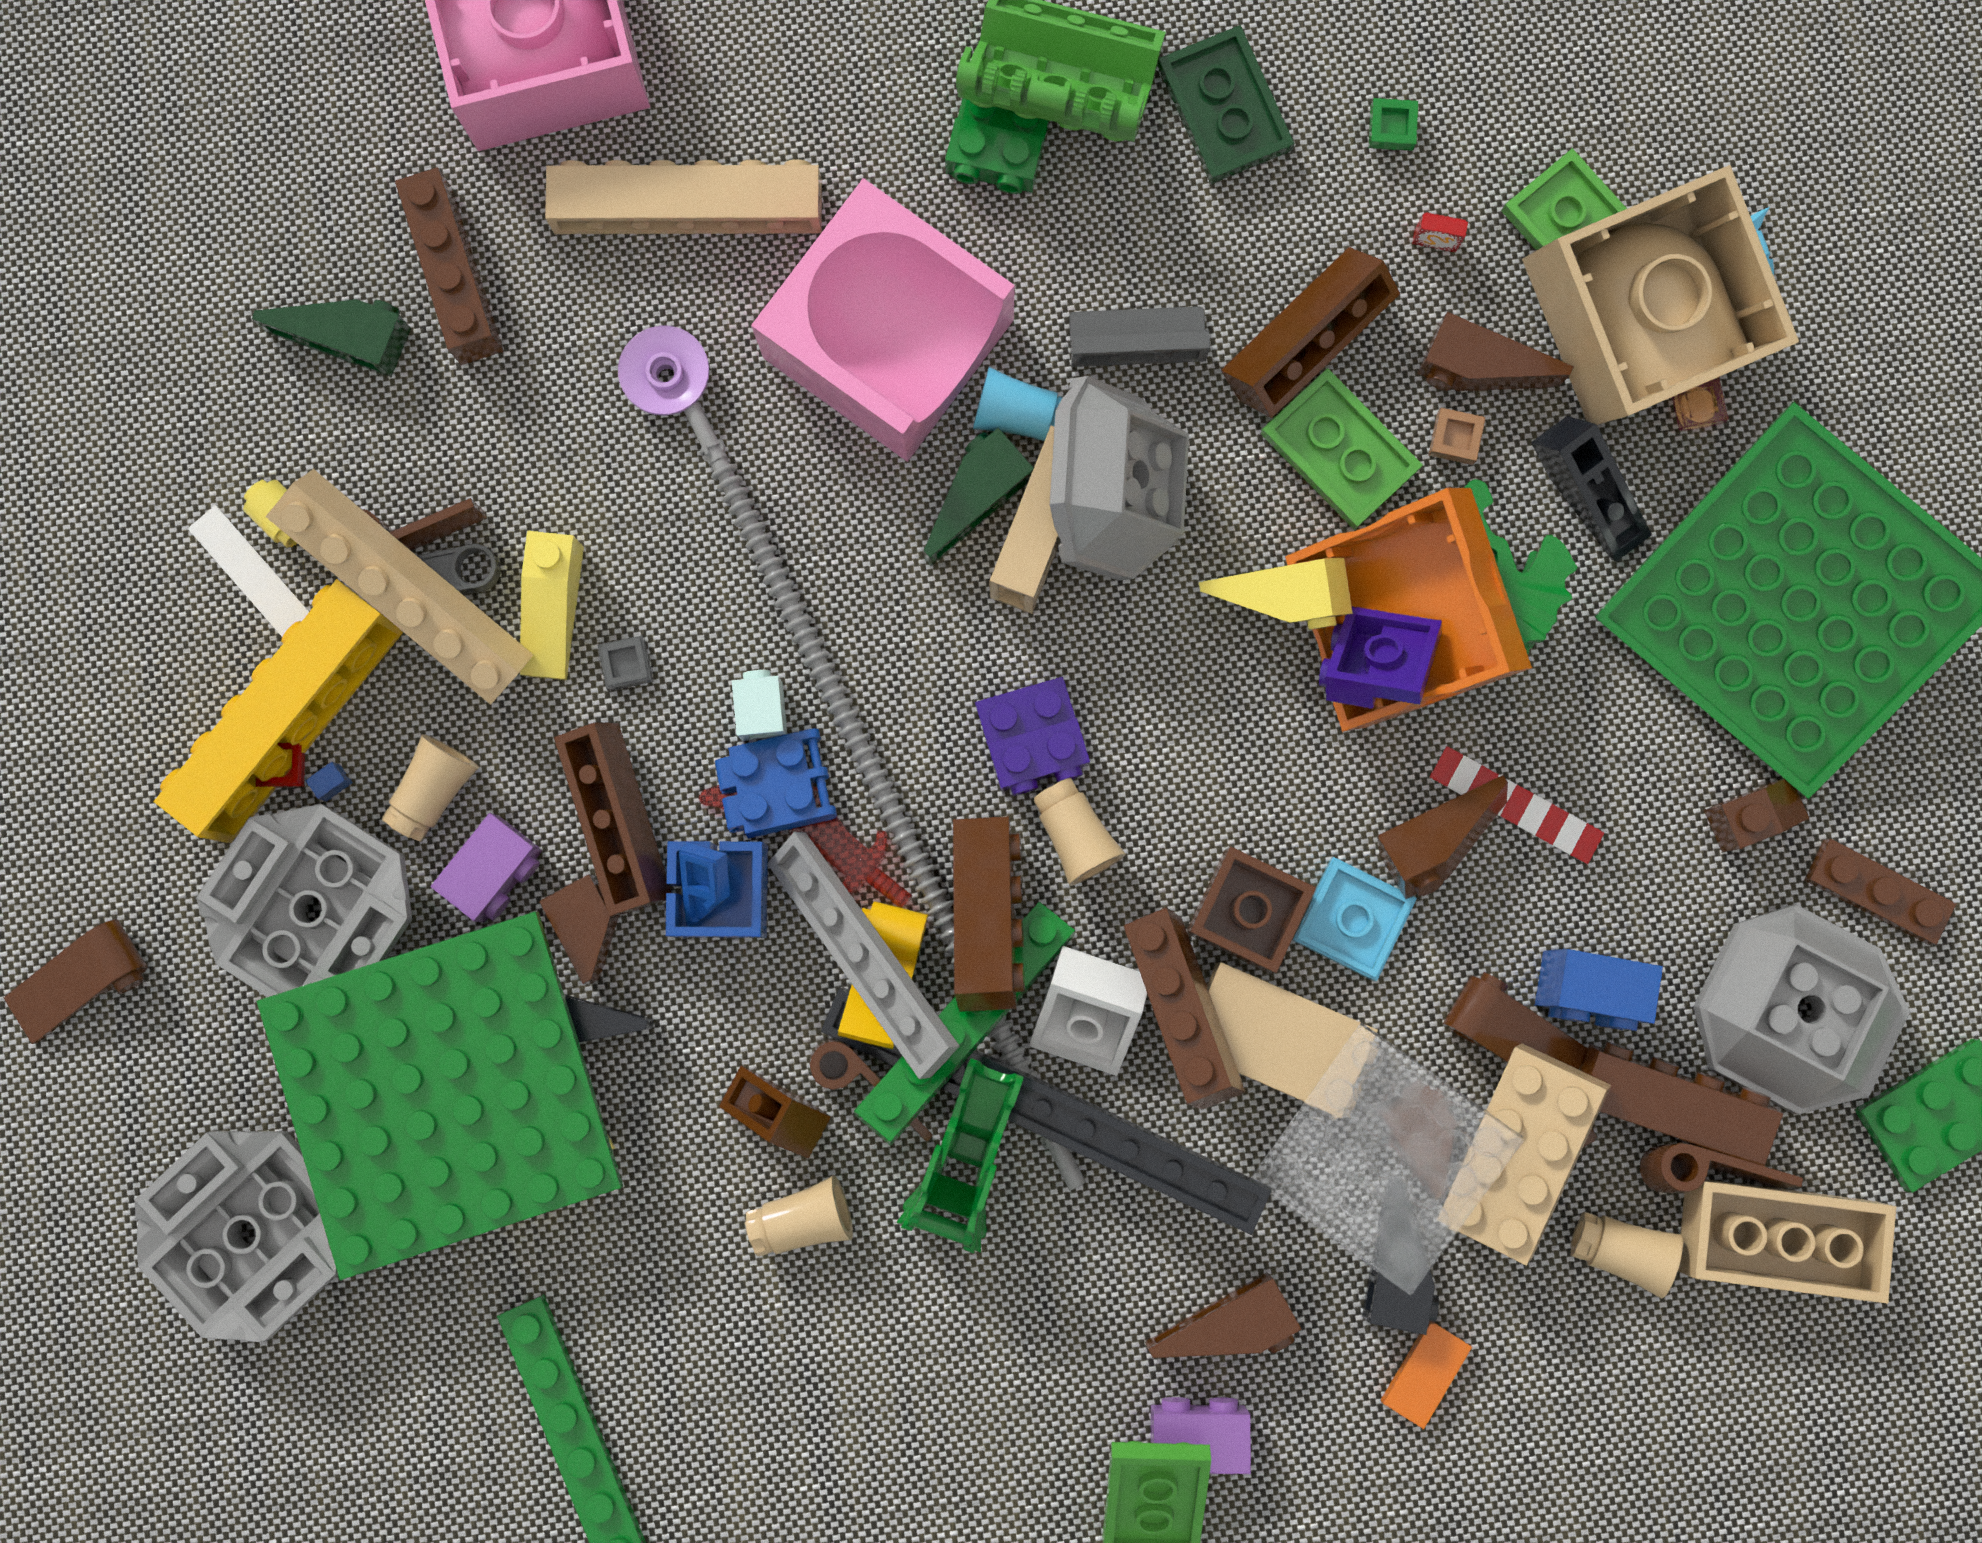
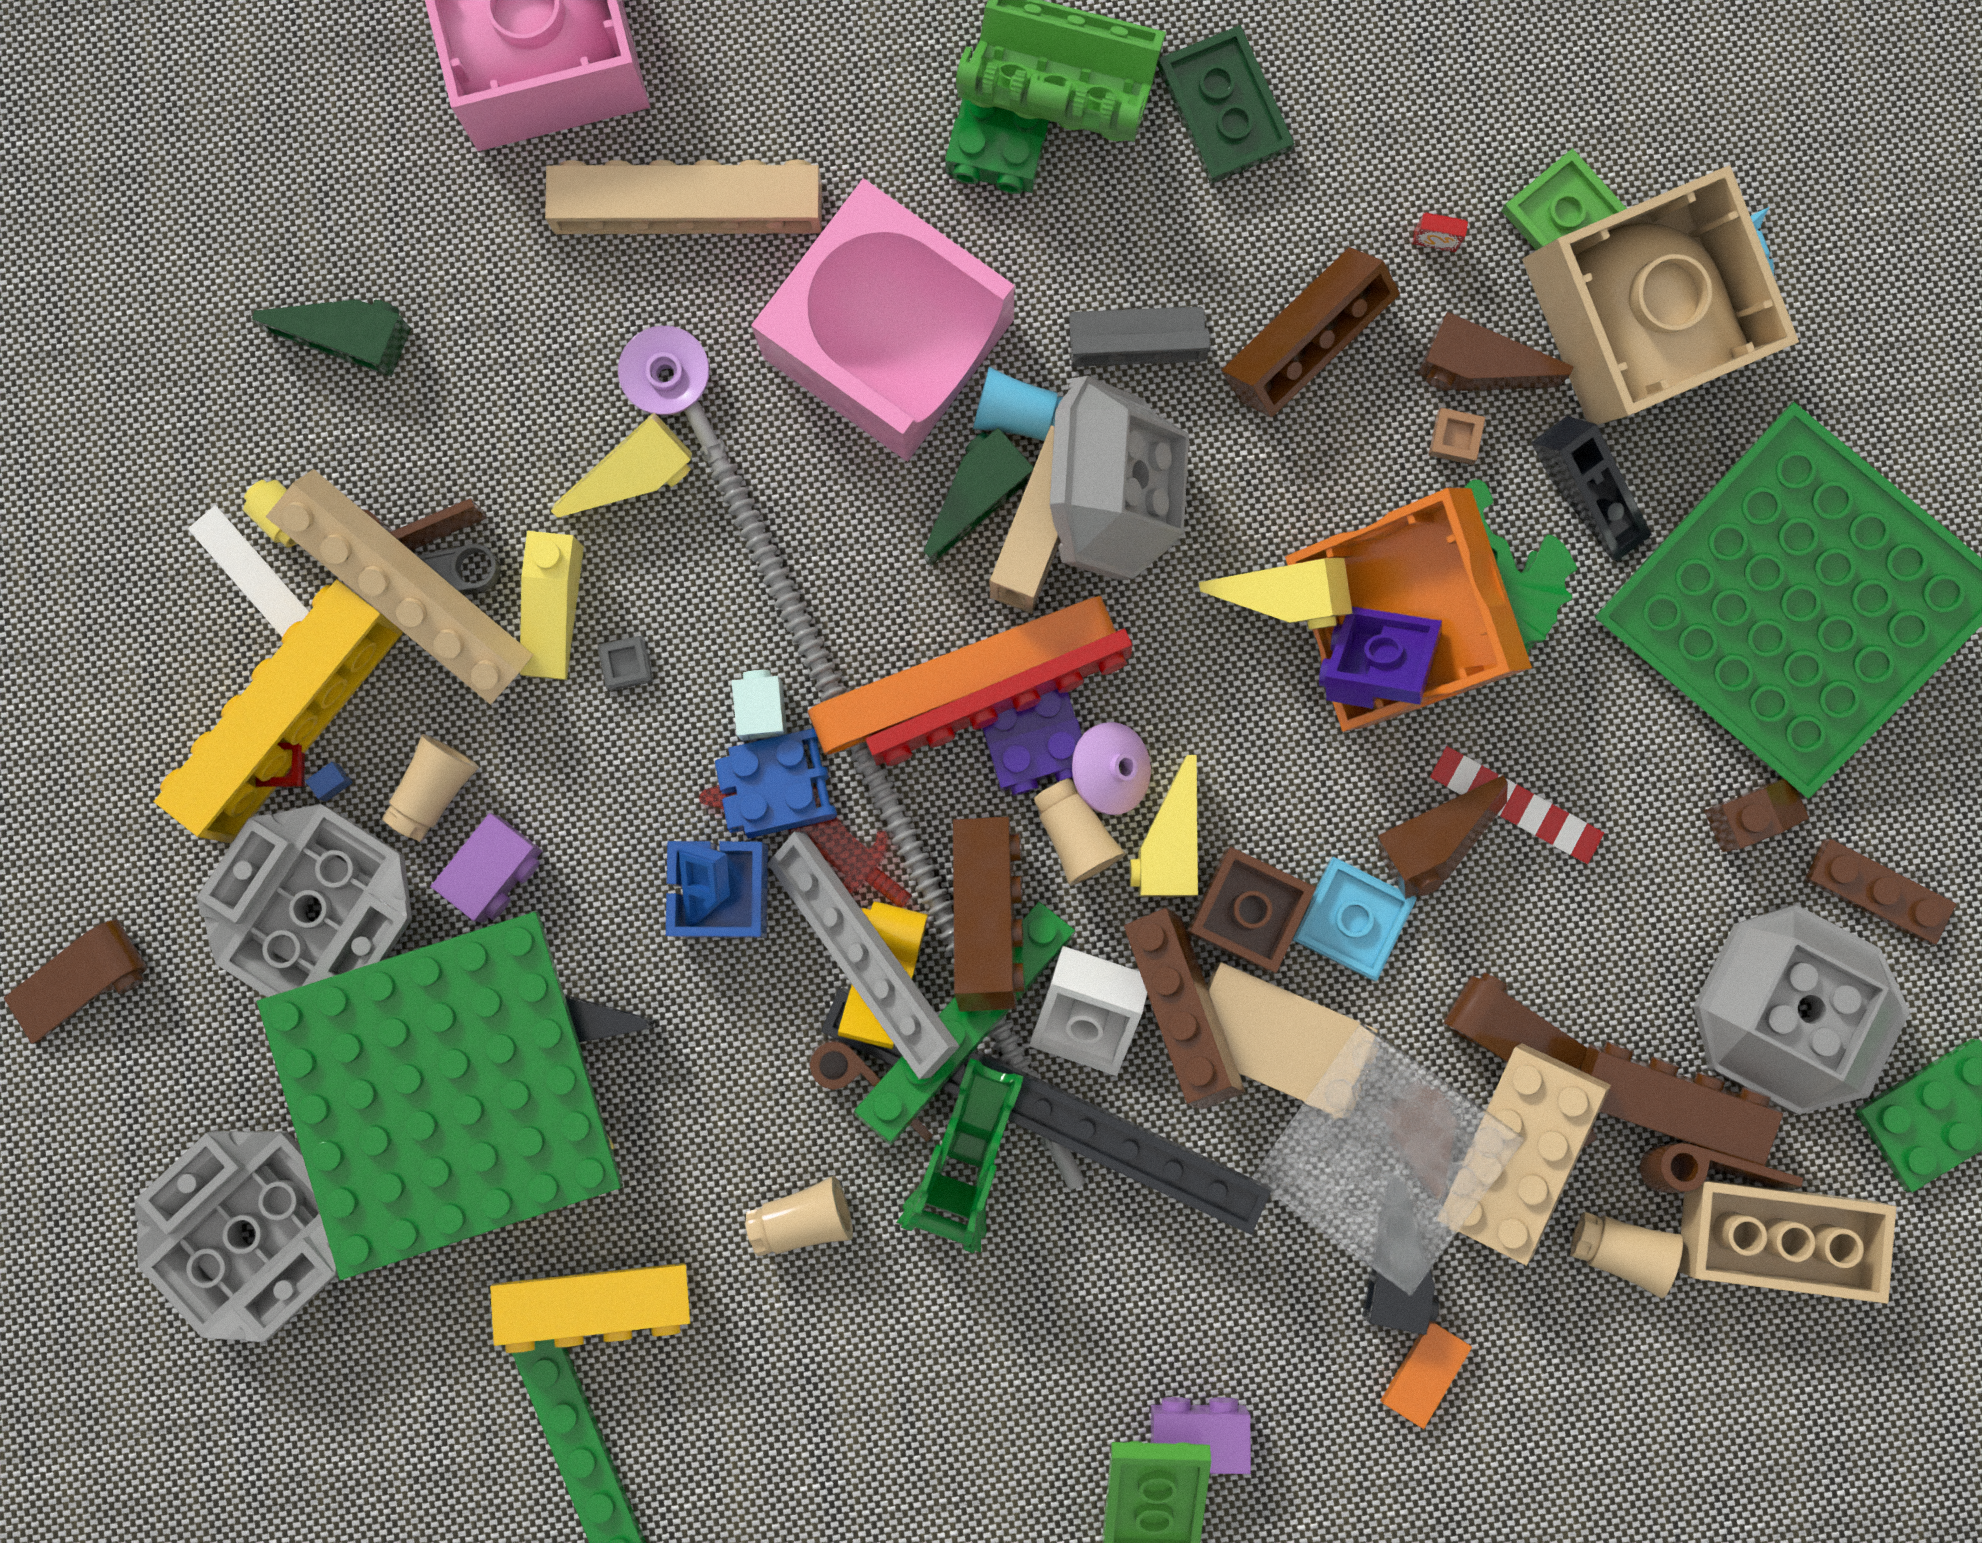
reddish brown brick [395,167,504,365] -> none
reddish brown slope [539,874,619,984] -> none
reddish brown brick [554,722,672,916] -> none
reddish brown slope [719,1065,831,1159] -> none
reddish brown slope [1145,1272,1302,1358] -> none
bright green plate [1260,368,1423,531] -> none
green plate [1368,98,1418,151] -> none
blue piece [1535,949,1663,1031] -> none
clear orange tile [1672,377,1729,432] -> none
none -> yellow brick [490,1263,690,1353]
none -> light yellow slope [551,412,692,518]
none -> orange beam [807,596,1116,755]
none -> red plate [865,628,1132,766]
none -> lavender dish [1072,722,1151,815]
none -> light yellow slope [1130,755,1198,897]

